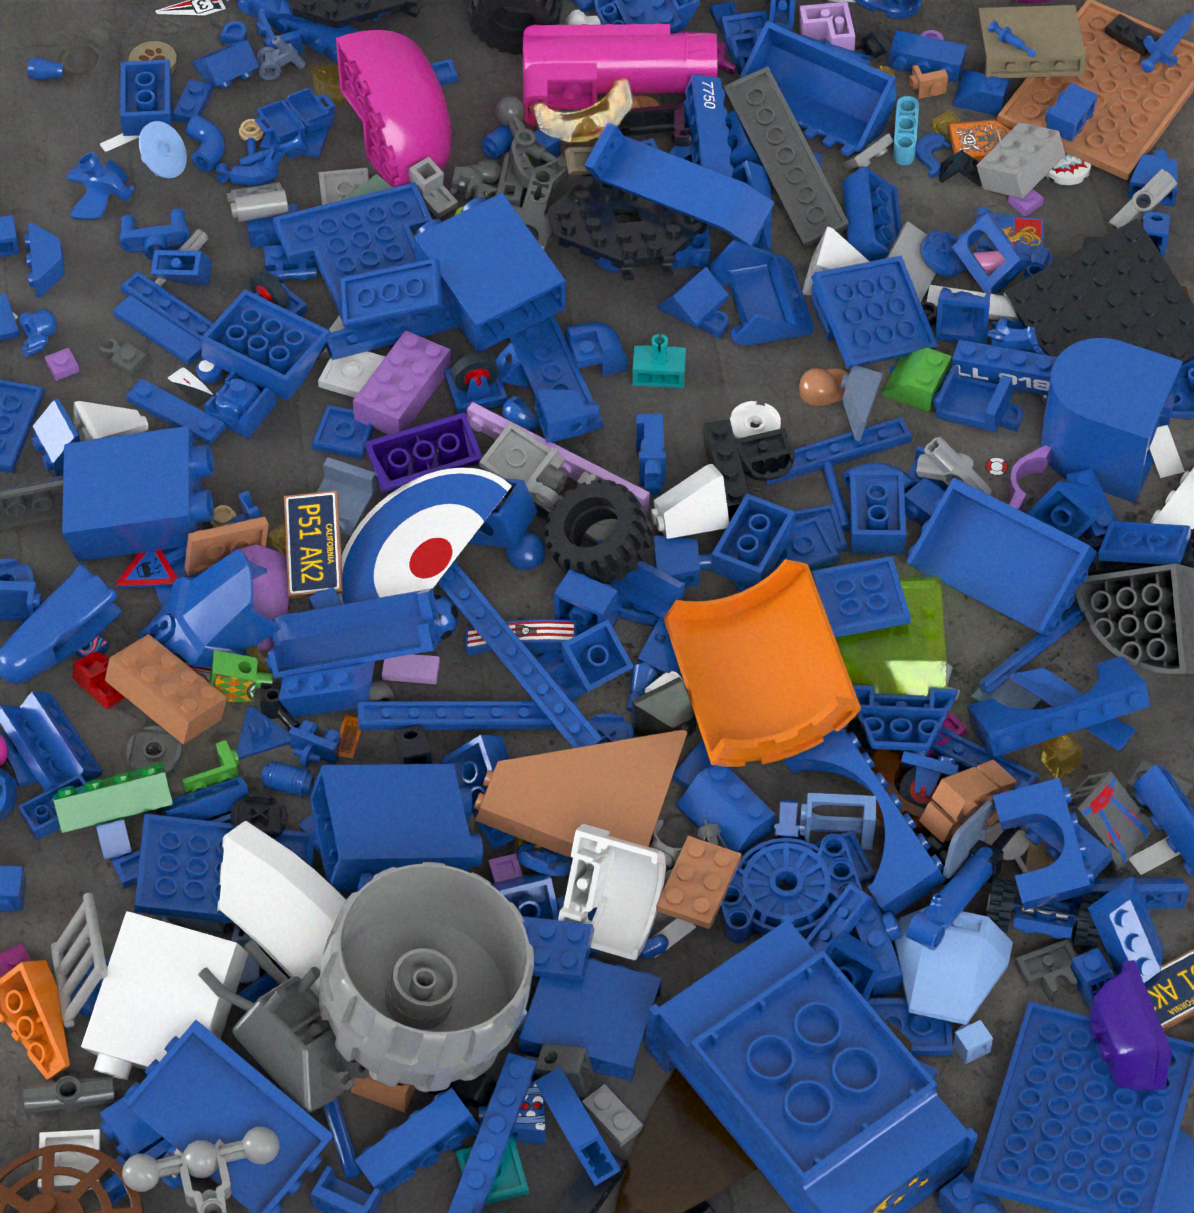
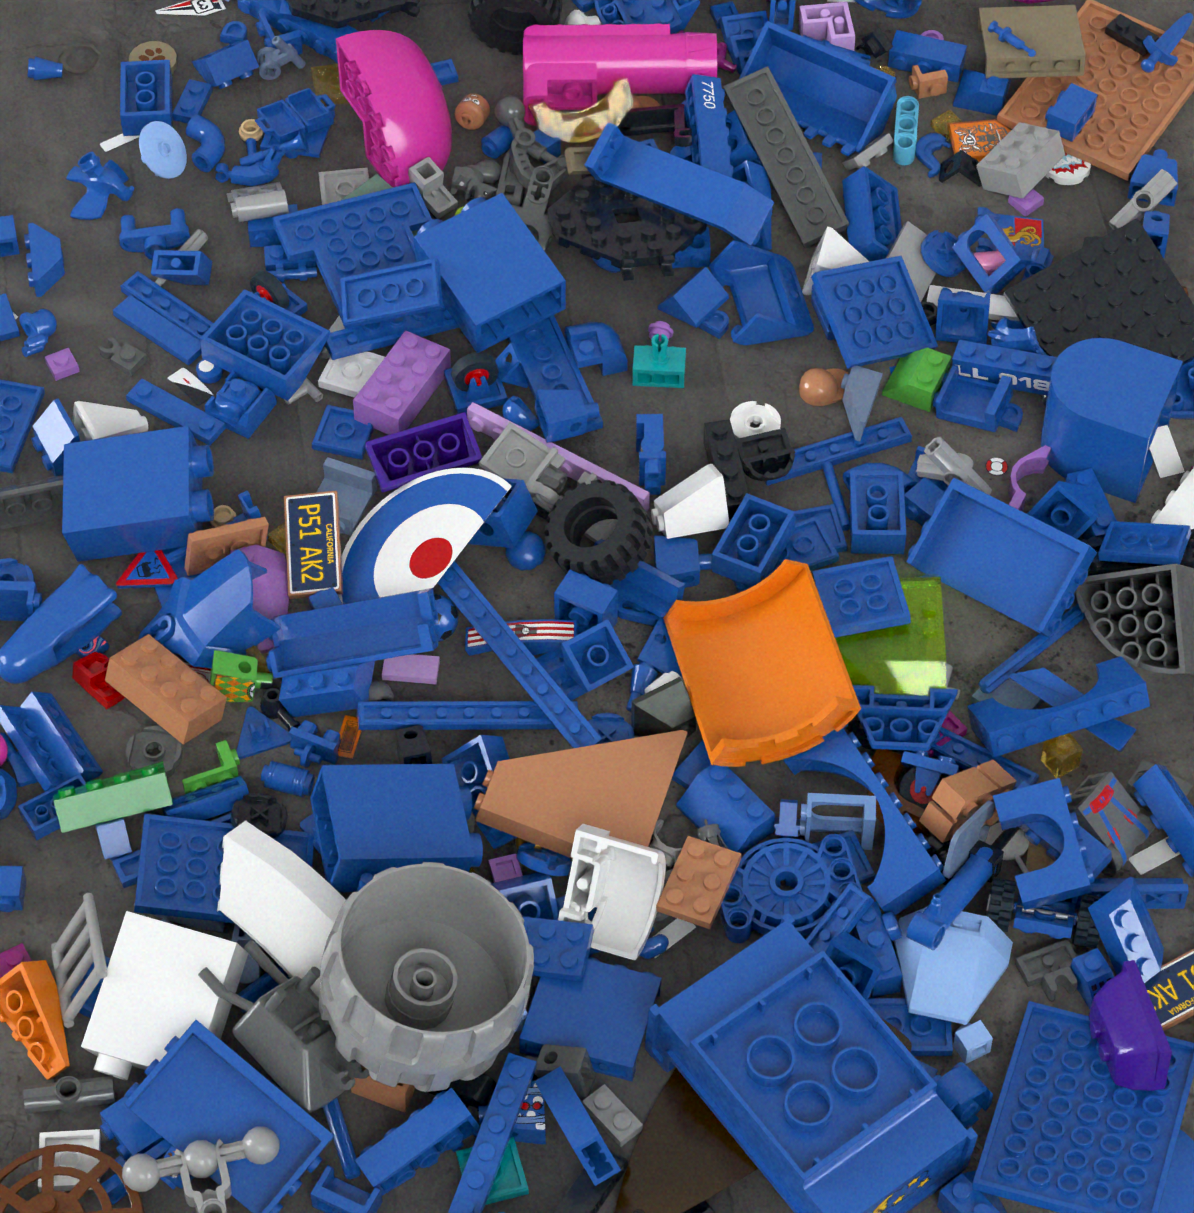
none -> light grey piece [284,377,323,405]
none -> nougat head [454,93,490,130]
none -> medium lavender plate [648,321,674,341]
none -> blue brick [932,1062,993,1129]

